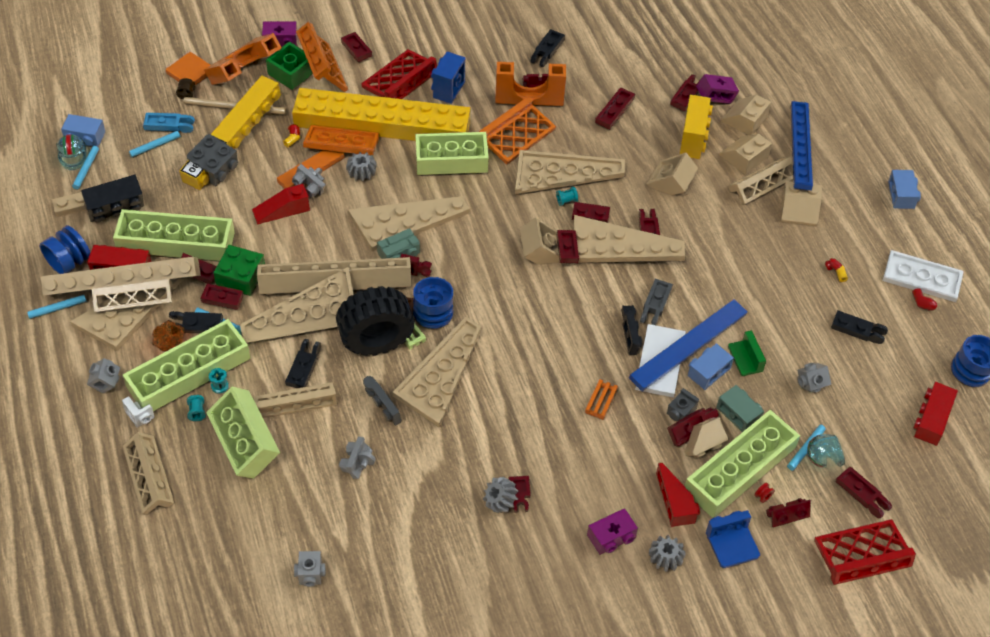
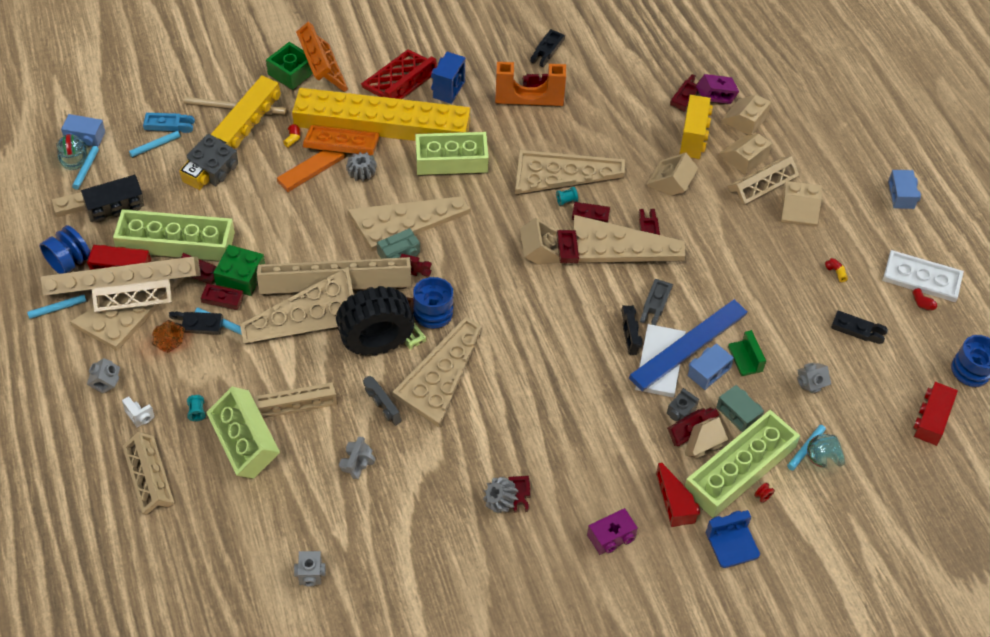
yellowish green brick [122,319,251,411] -> none
orange tile [165,52,211,85] -> none
dark brown wheel [176,78,196,100] -> none
orange arch [204,33,282,85] -> none
teal bush [209,368,229,394] -> none
red slope [252,184,310,225] -> none
magenta brick [262,21,298,47] -> none
black hinge [285,339,321,388] -> none
light grey hips [292,164,326,198] -> none
dark red plate [341,32,372,62] -> none
orange fence [479,96,556,165] -> none
orange tile [585,379,618,420] -> none
dark red plate [595,87,635,130] -> none
light grey gear [649,534,685,573] -> none
dark red hinge [766,498,811,528] -> none
blue tile [790,101,813,191] -> none
red fence [814,519,916,585] -> none
dark red hinge [835,467,892,519] -> none

